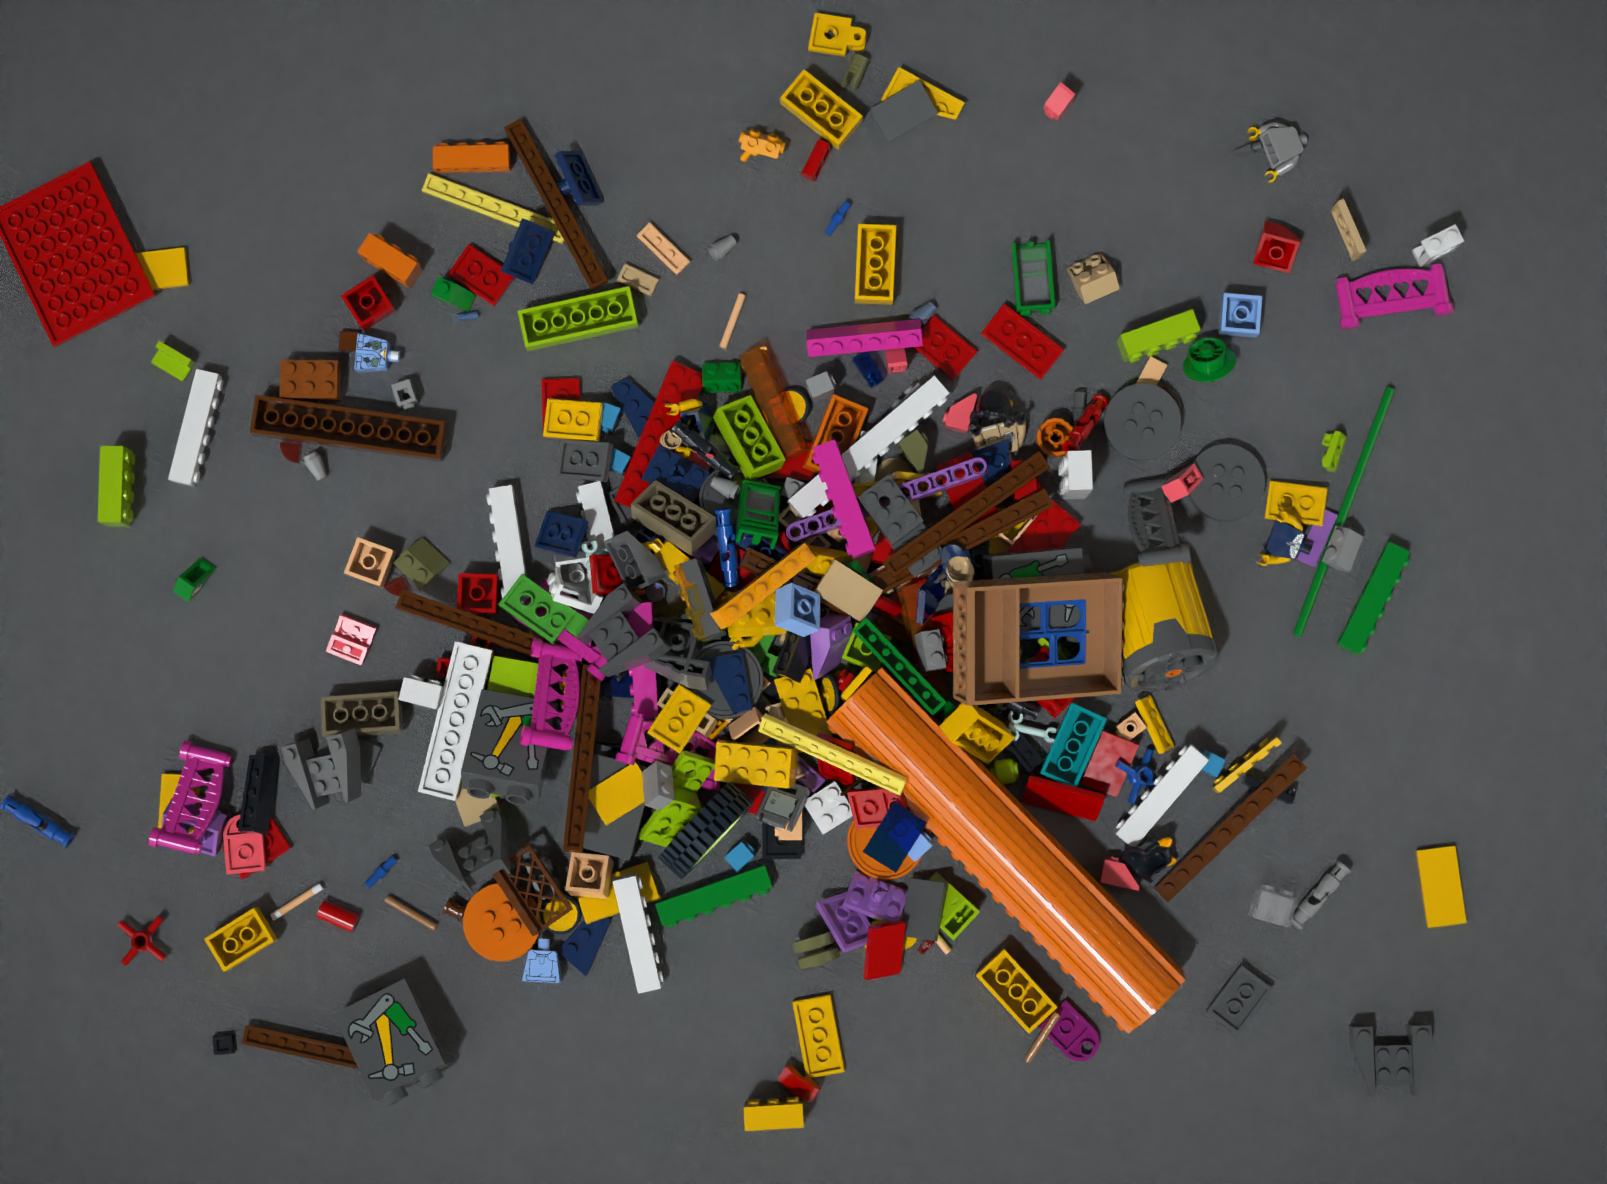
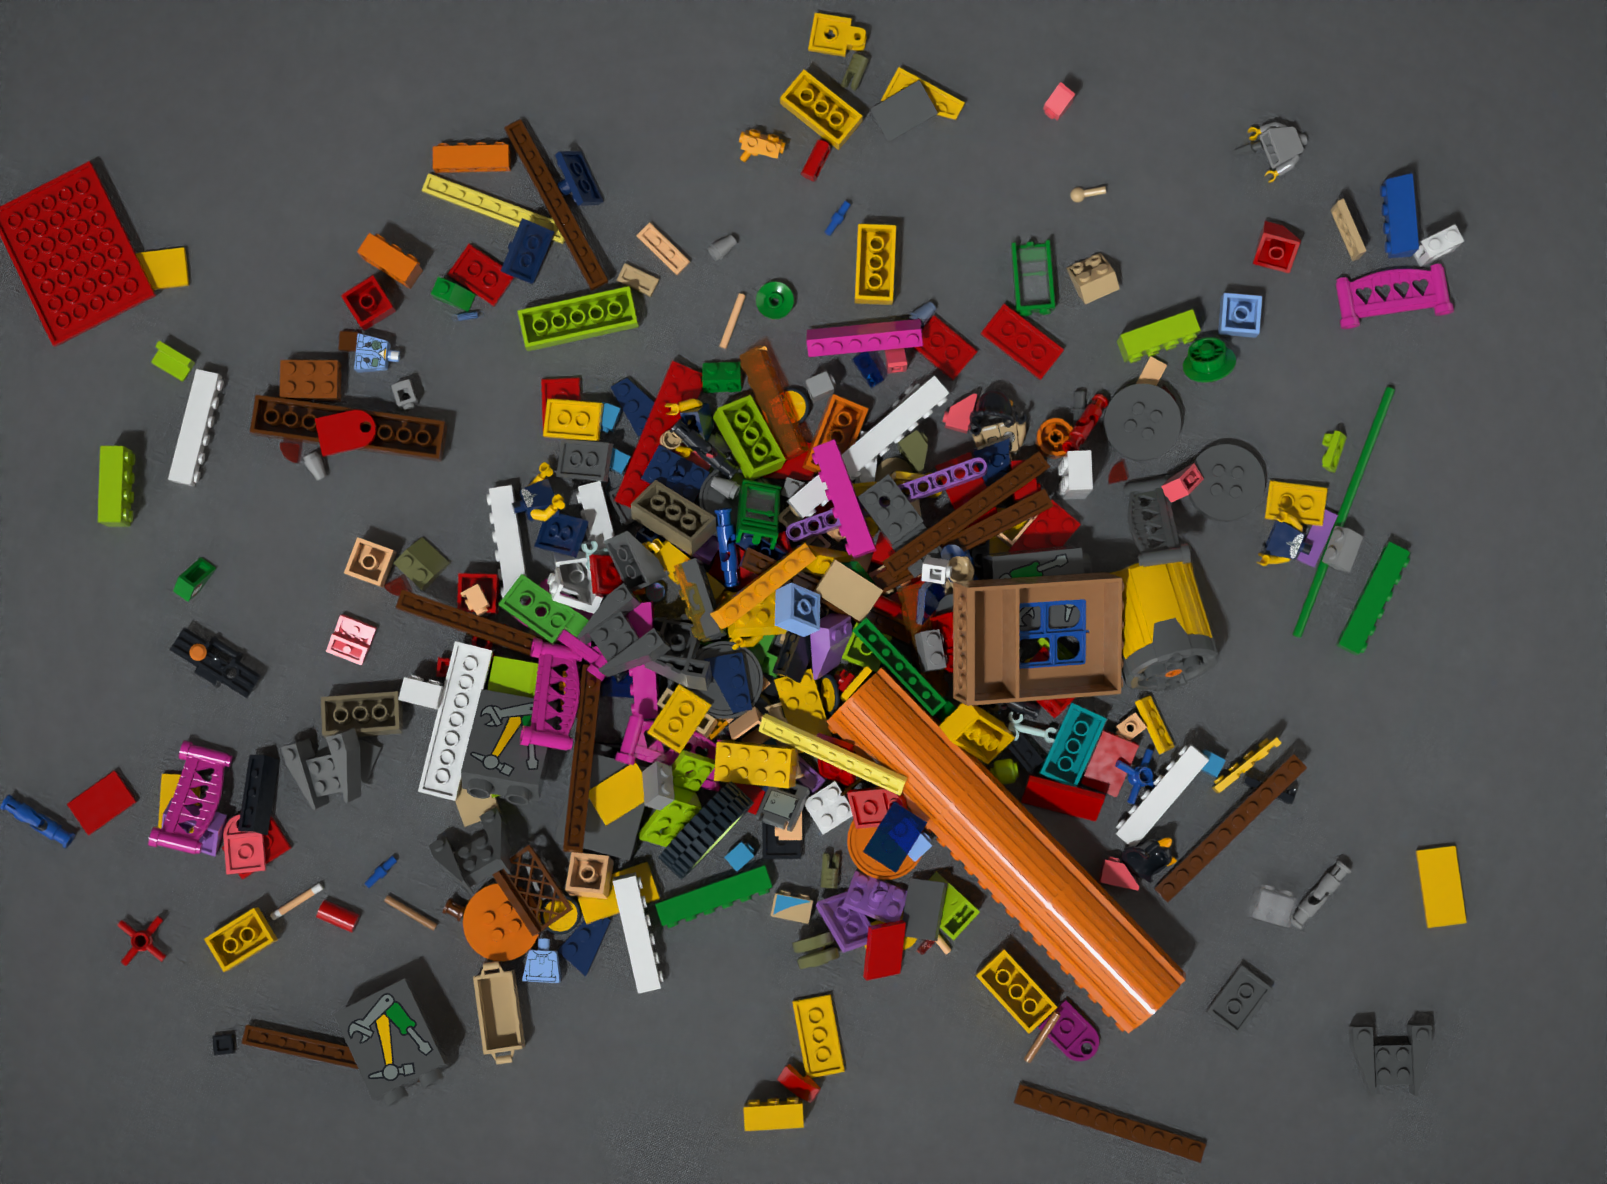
none -> red tile [67,771,137,836]
none -> black piece [169,627,262,698]
none -> red tile [315,410,377,457]
none -> light nougat brick [461,584,490,616]
none -> tan container [473,961,525,1065]
none -> torso [511,462,565,521]
none -> green dish [756,282,794,319]
none -> tan brick [771,890,813,924]
none -> olive hinge [820,852,840,889]
none -> white brick [922,555,952,584]
none -> reddish brown plate [1014,1084,1206,1163]
none -> tan bar [1070,186,1107,203]
none -> clear red tile [1108,461,1128,485]
none -> blue slope [1380,174,1419,258]

